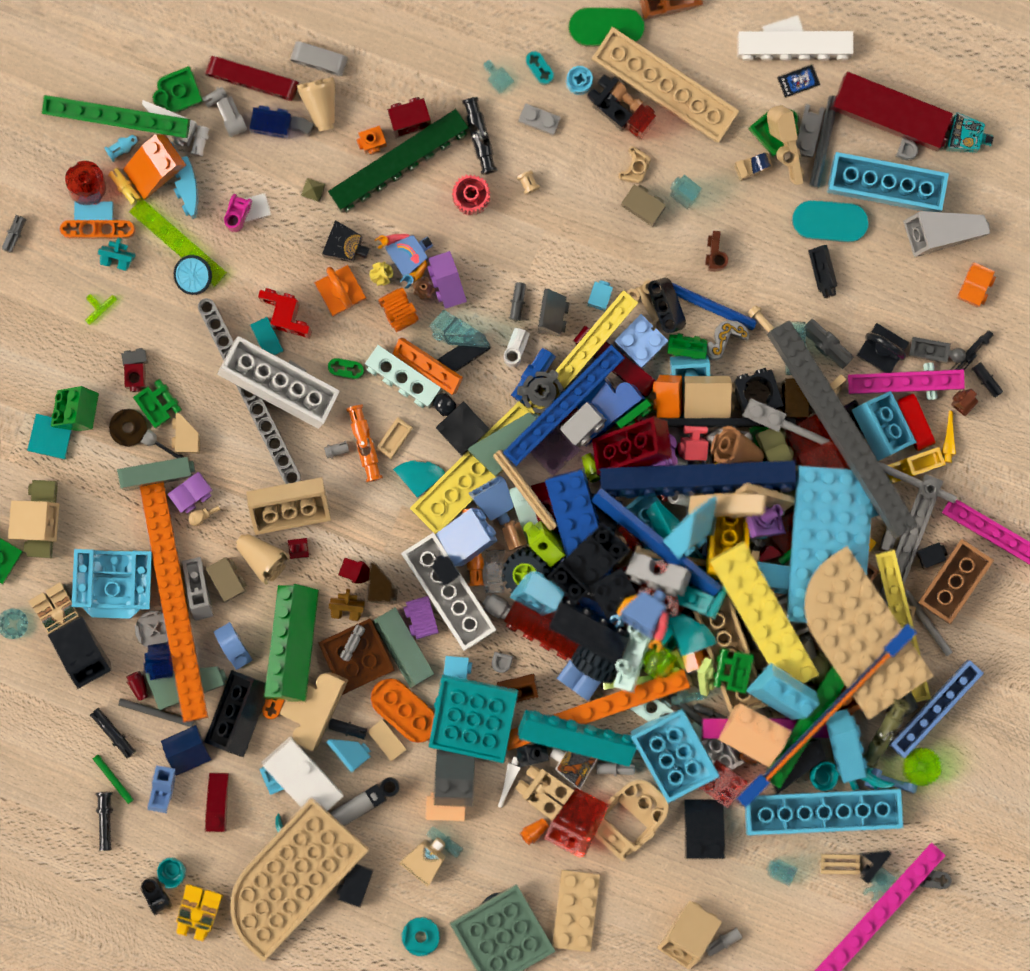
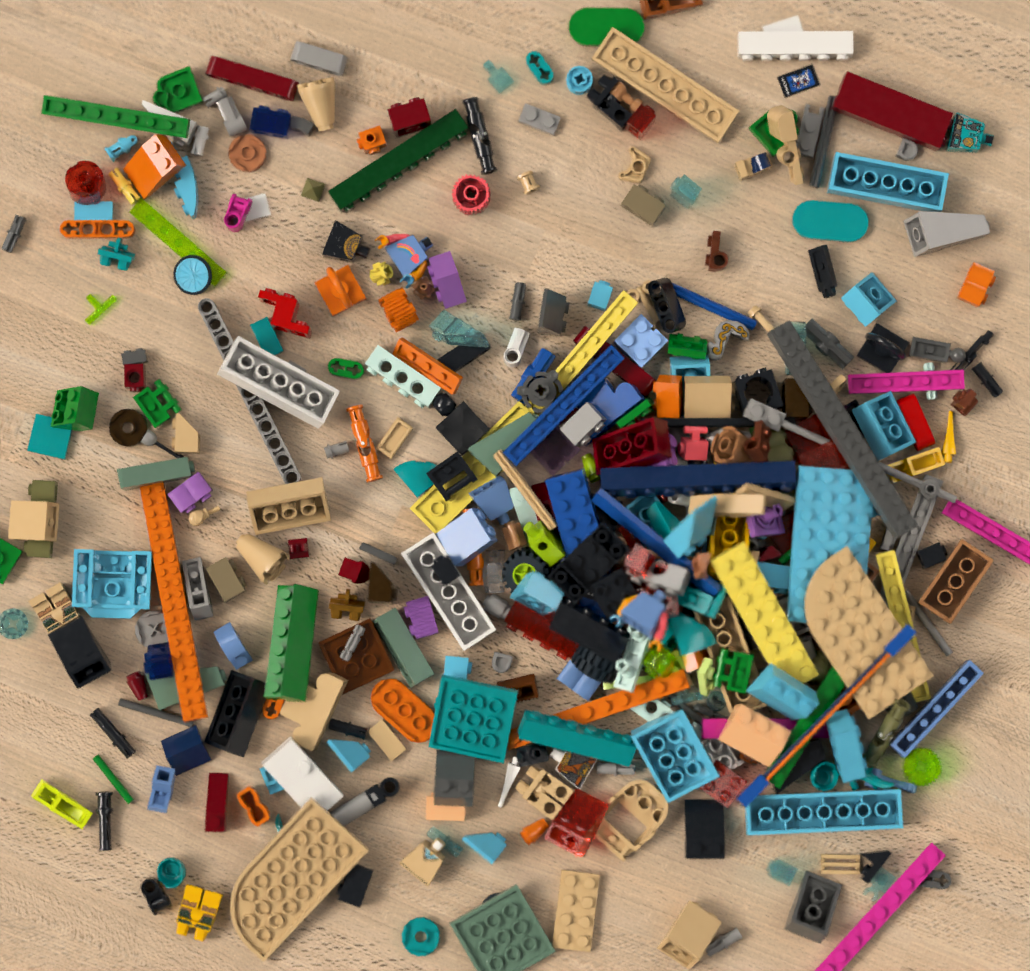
none -> neon yellow slope [31,779,93,829]
none -> nougat tile [229,134,267,172]
none -> orange brick [237,786,271,827]
none -> dark grey tile [359,542,398,565]
none -> black plate [426,451,478,502]
none -> medium azure slope [462,832,507,864]
none -> clear red brick [624,544,656,578]
none -> nougat slope [691,553,711,579]
none -> clear light blue tile [706,691,726,711]
none -> copper plate [743,420,772,463]
none -> dark grey slope [784,871,842,943]
none -> medium azure slope [841,272,897,327]

